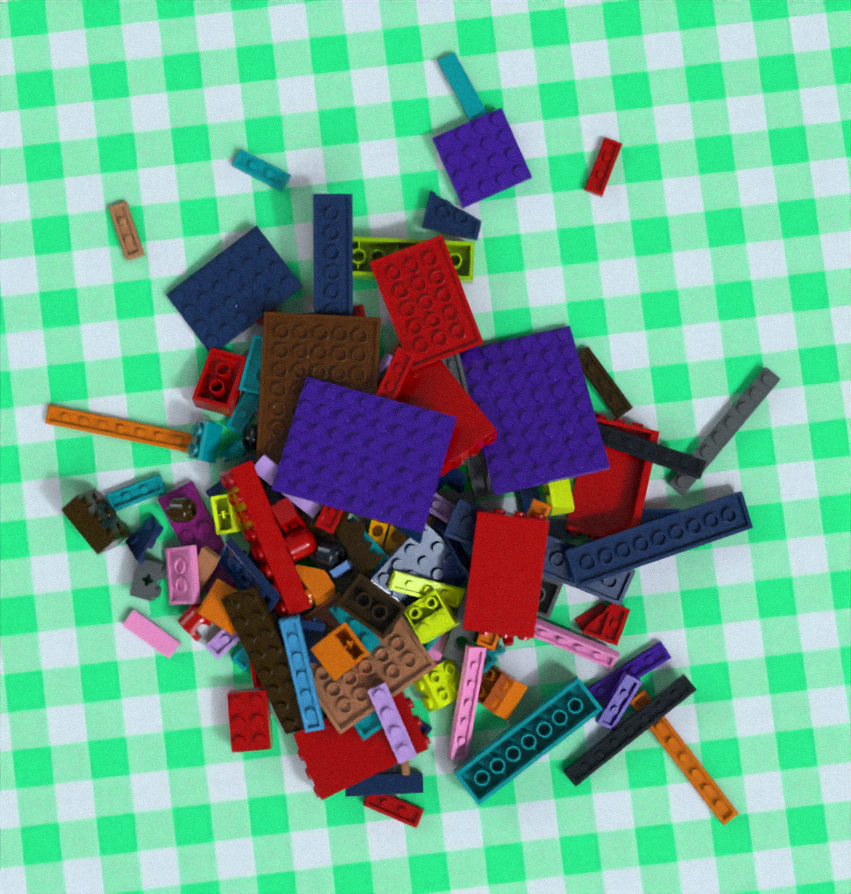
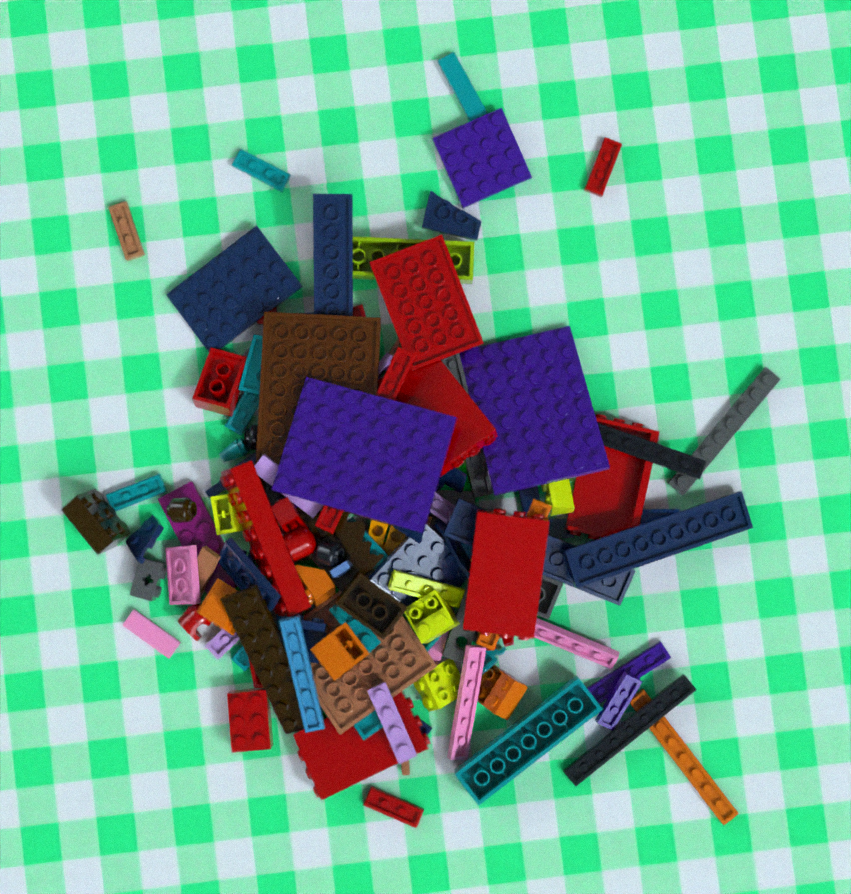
orange tile [45,405,193,452] -> none
teal slope [187,421,223,463] -> none
dark blue tile [345,773,424,797] -> none
red sticker [575,602,606,631] -> none
dark brown tile [578,347,633,418] -> none
red wing [582,603,630,646] -> none

